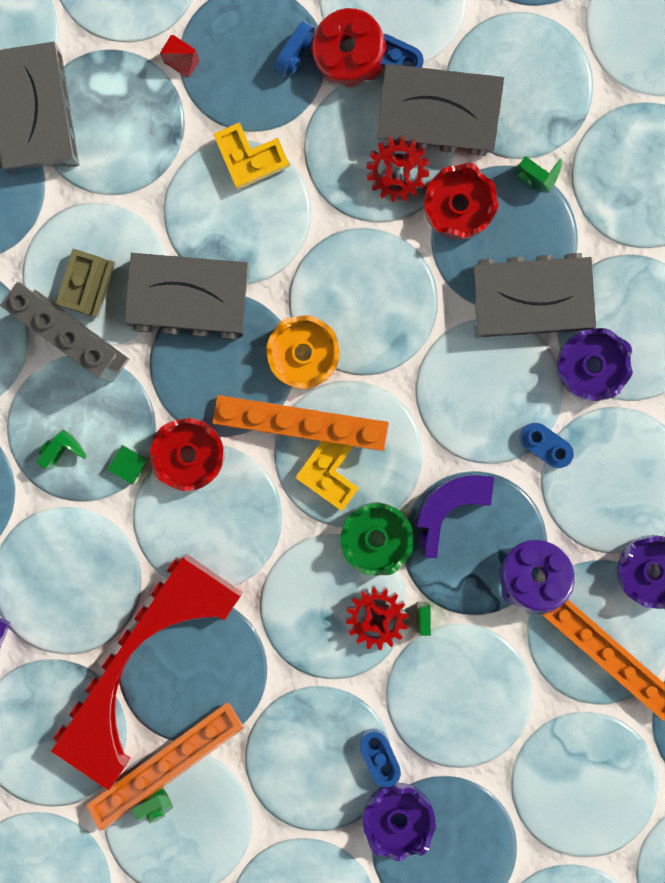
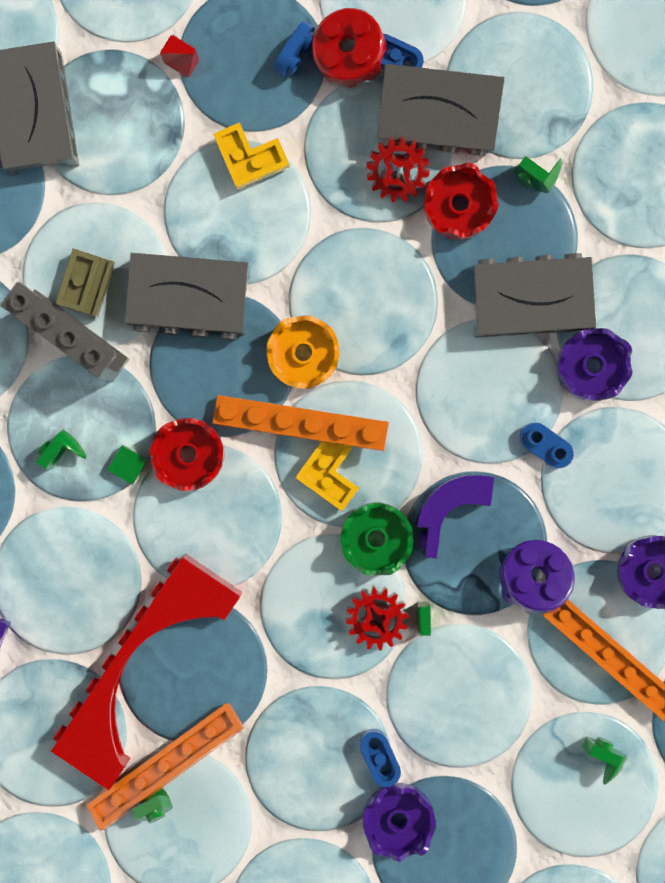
none -> green plate [582,737,627,785]

